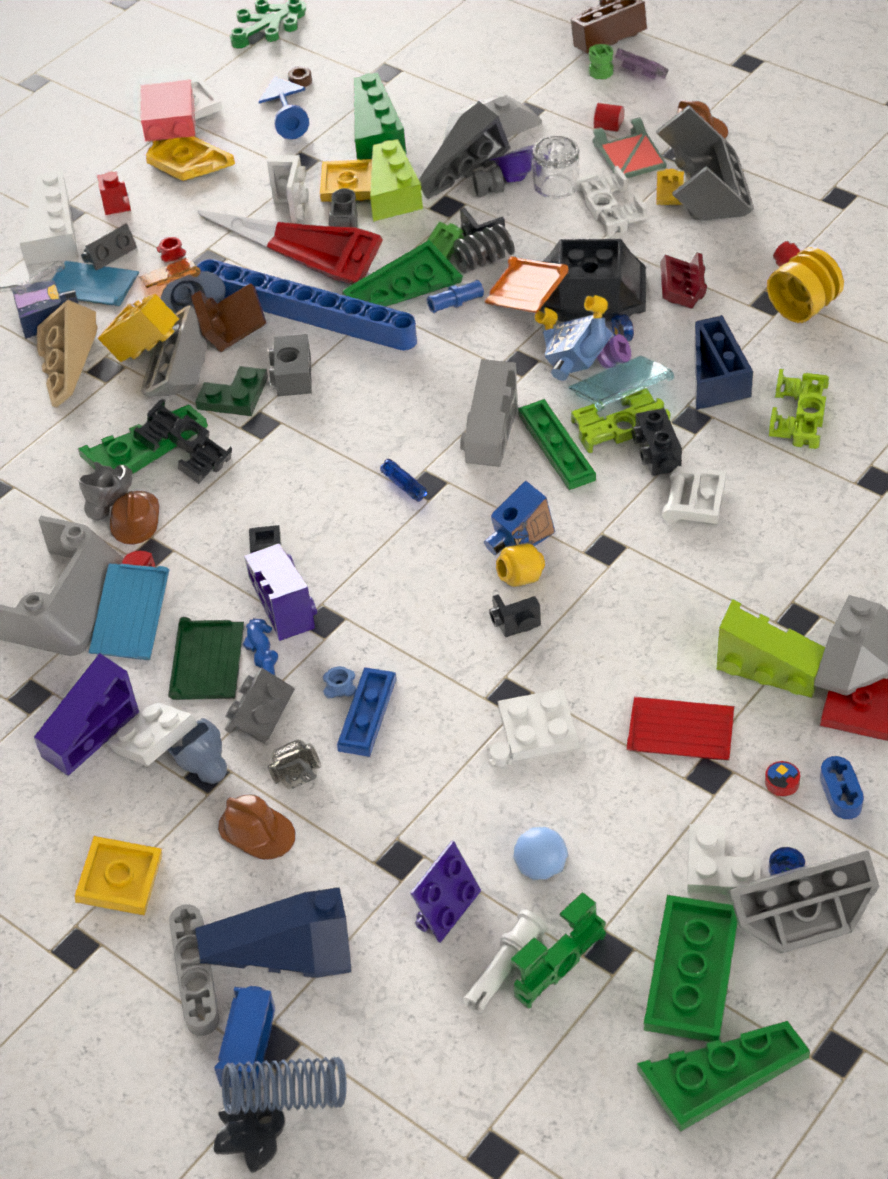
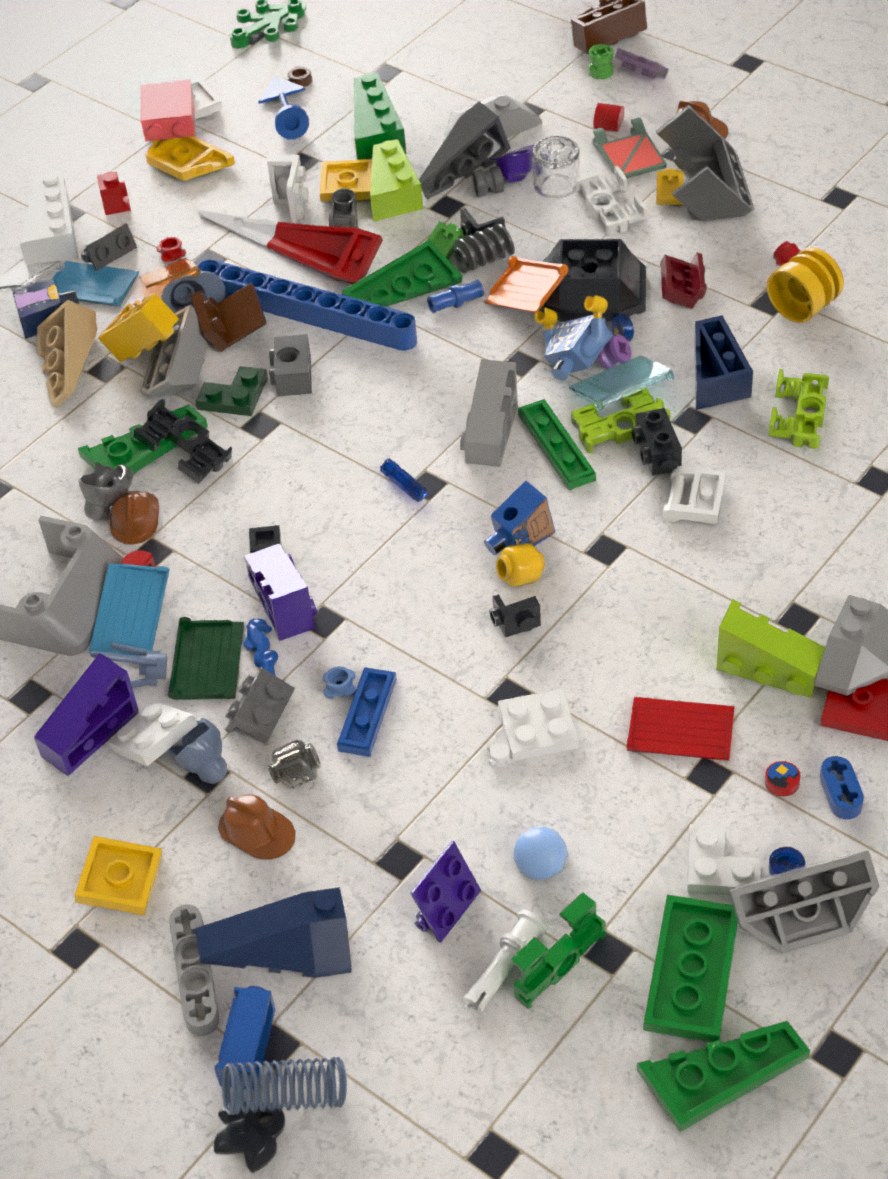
none -> sand blue plant [90,643,167,688]

